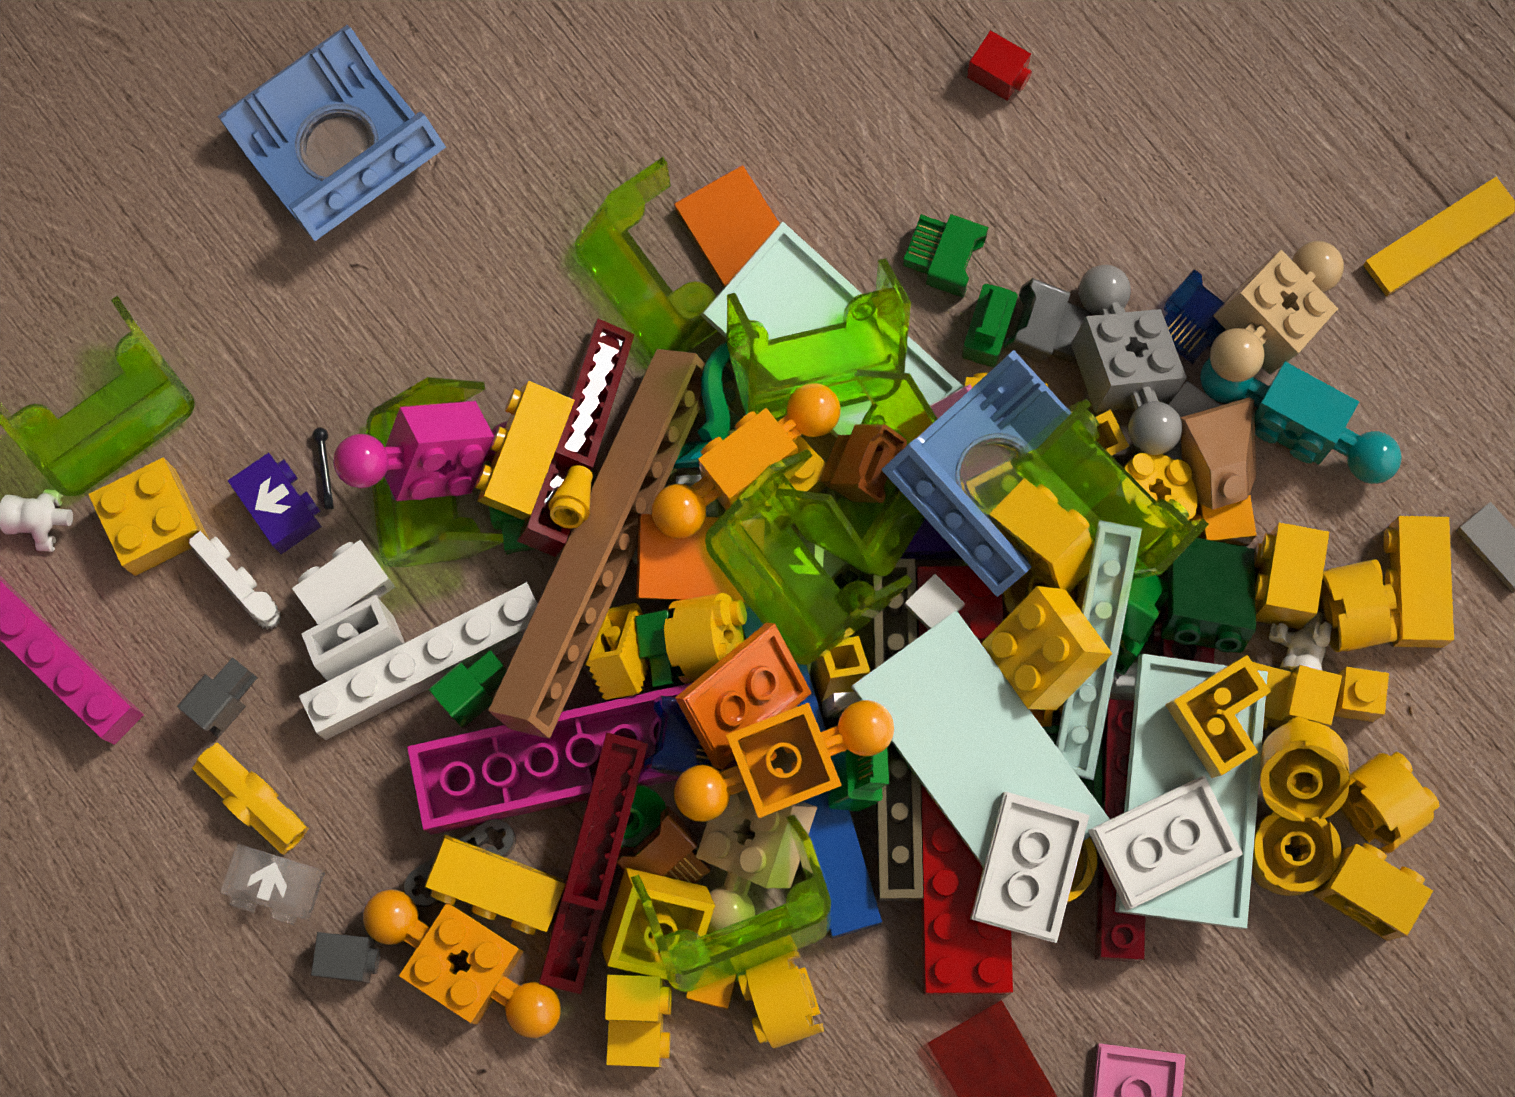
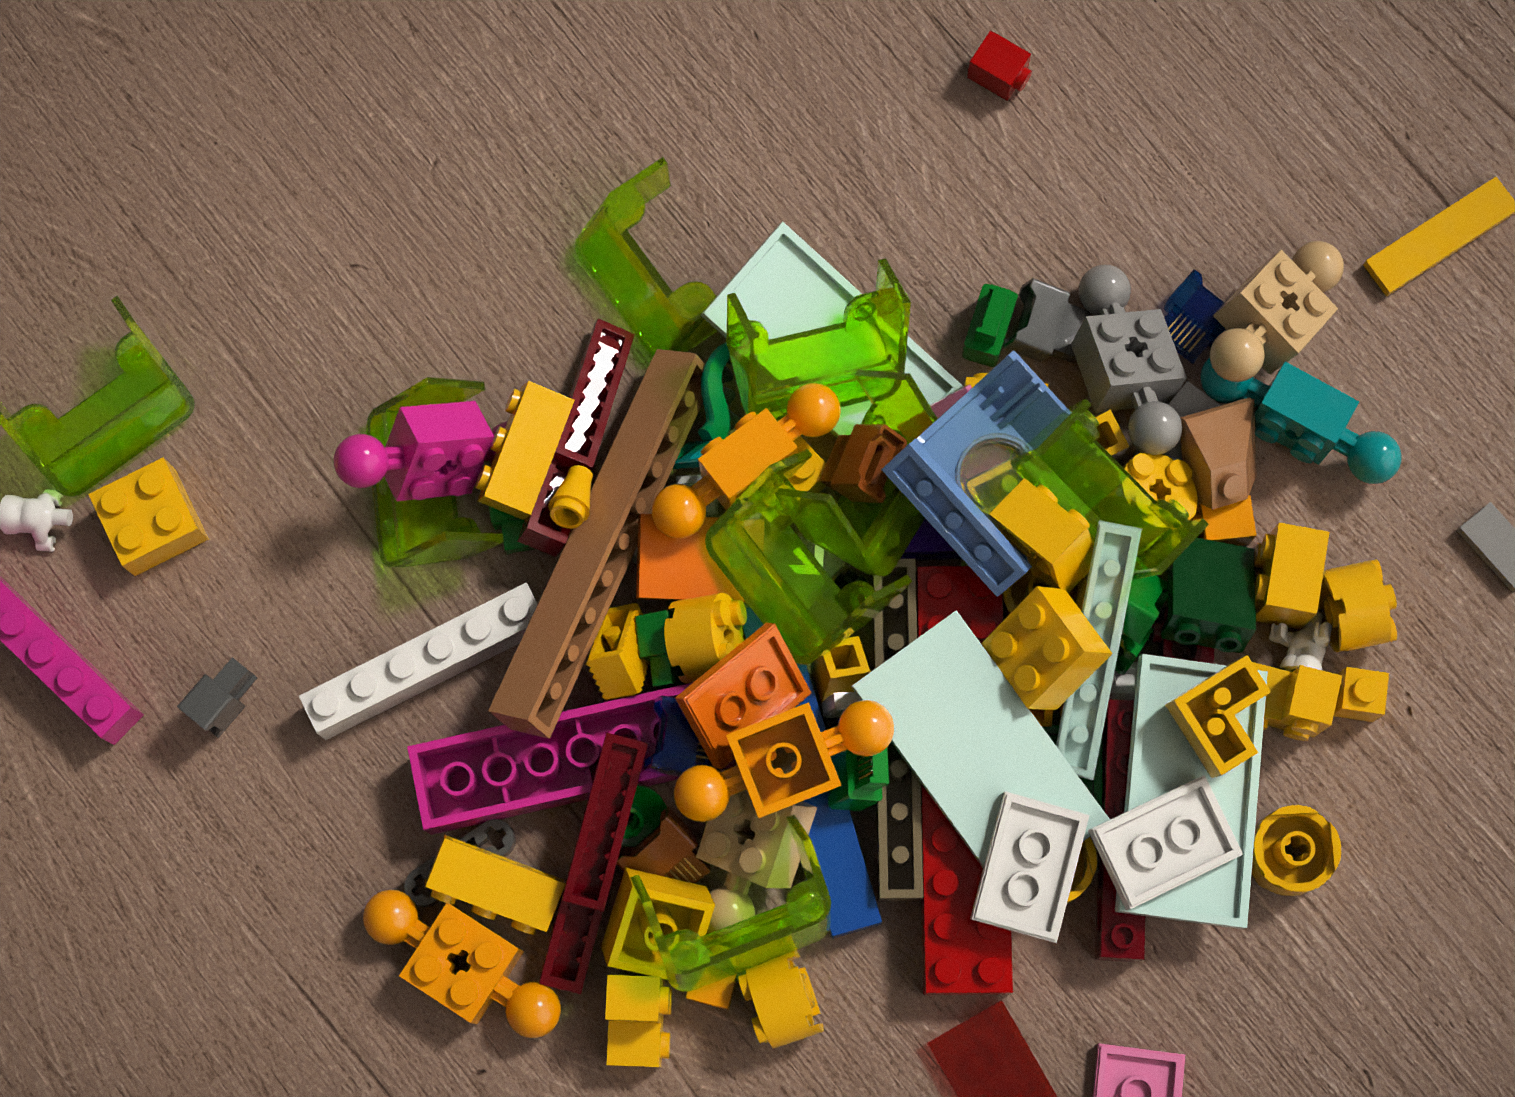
white hinge [189,531,281,630] -> none
yellow piece [192,742,309,855] -> none
medium blue panel [217,25,446,241] -> none
clear brick [220,844,326,925] -> none
dark purple brick [227,452,322,554] -> none
white brick [292,540,395,624] -> none
white brick [301,595,405,681] -> none
dark grey brick [311,932,380,983] -> none
black hinge [312,427,334,510] -> none
green piece [428,650,507,729] -> none
orange tile [674,165,780,287] -> none
green piece [903,214,989,298] -> none
white tile [904,574,965,630] -> none
yellow brick [1260,717,1350,822] -> none
yellow brick [1313,843,1433,941] -> none
yellow brick [1341,752,1439,853] -> none
yellow brick [1383,516,1454,648] -> none

